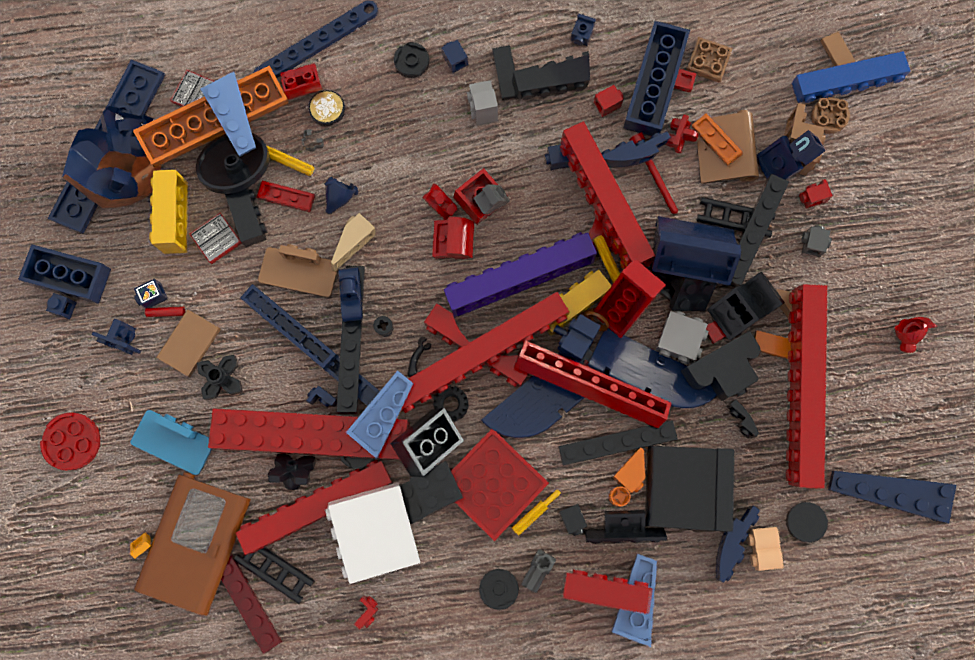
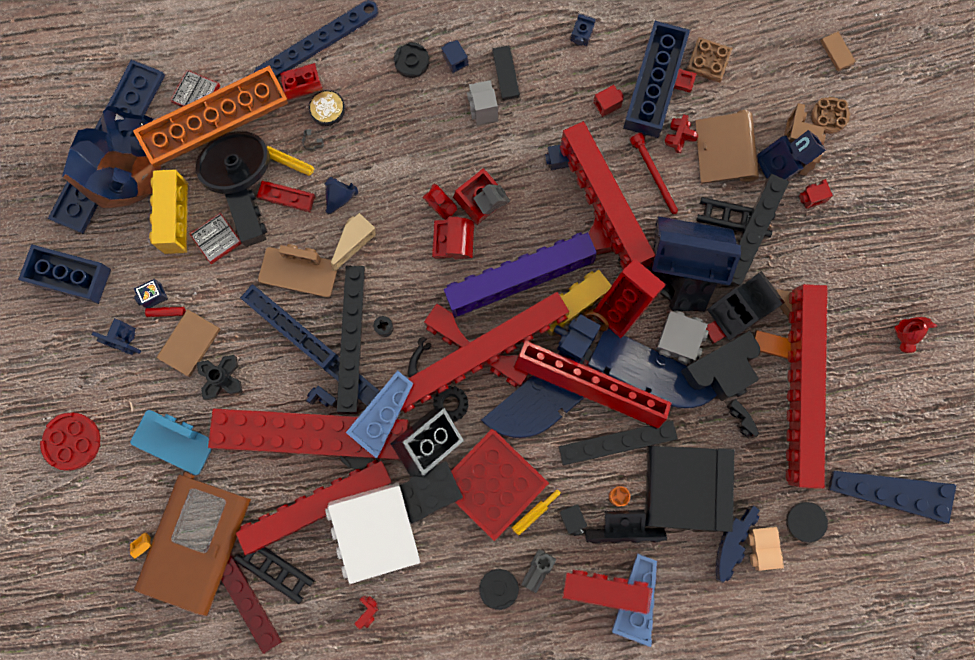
dark blue brick [46,293,77,320] -> none
medium blue wing [201,72,256,157] -> none
black plant [268,454,316,490] -> none
dark blue beam [339,267,363,322] -> none
black wedge [512,51,590,100] -> none
yellow axle [593,235,620,283] -> none
dark blue slope [601,131,671,168] -> none
orange slope [612,448,645,493] -> none
orange tile [692,113,743,166] -> none
blue brick [792,51,911,103] -> none
dark grey brick [801,225,832,257] -> none

